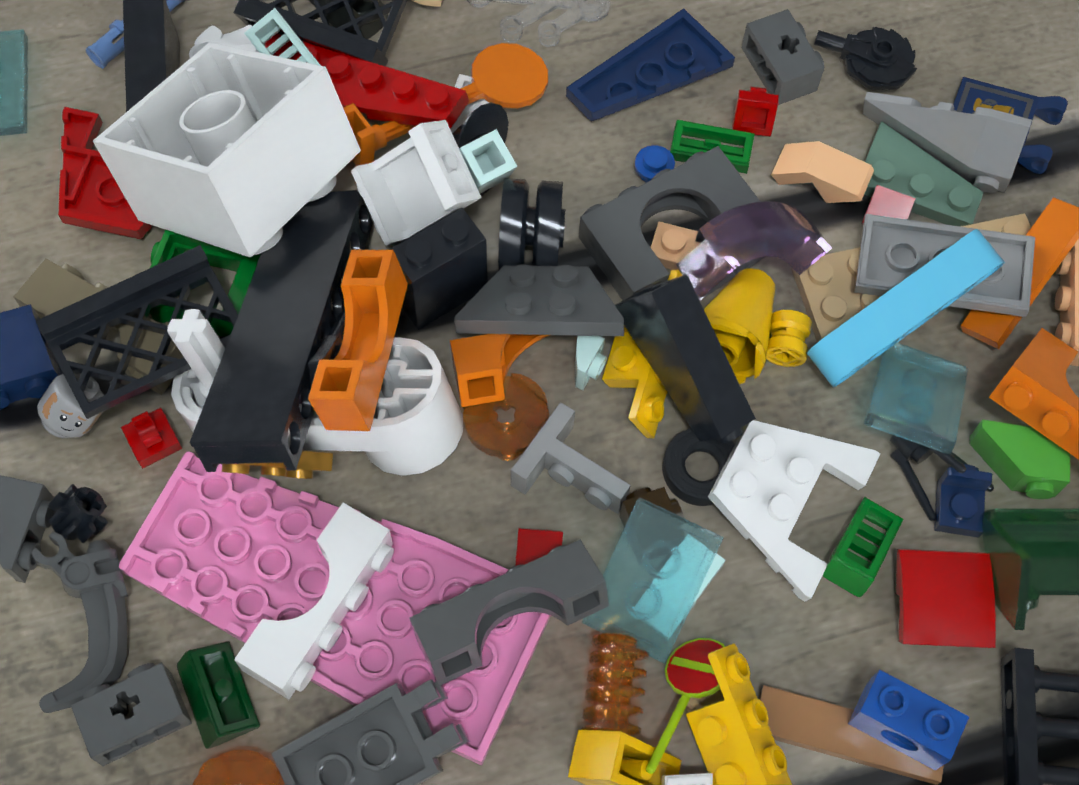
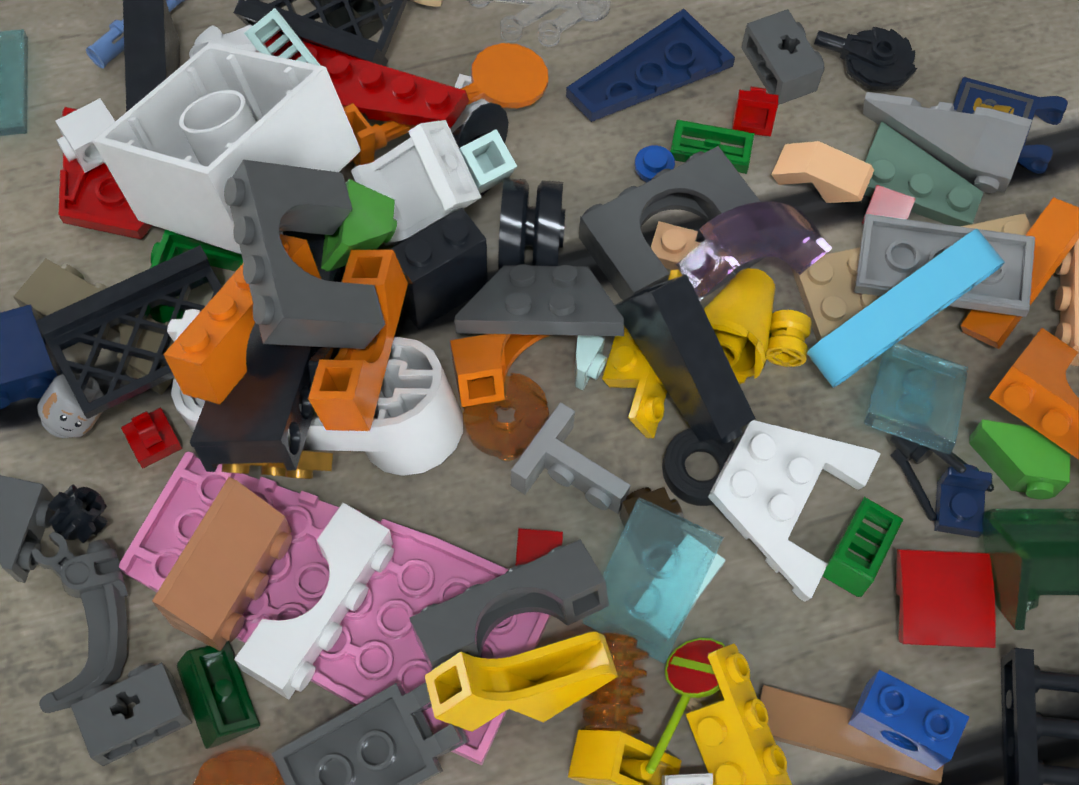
none -> white brick [56,98,116,173]
none -> nougat slope [152,477,292,651]
none -> orange arch [163,234,321,405]
none -> dark grey arch [224,160,386,349]
none -> bright green slope [321,179,397,271]
none -> yellow arch [424,632,618,732]

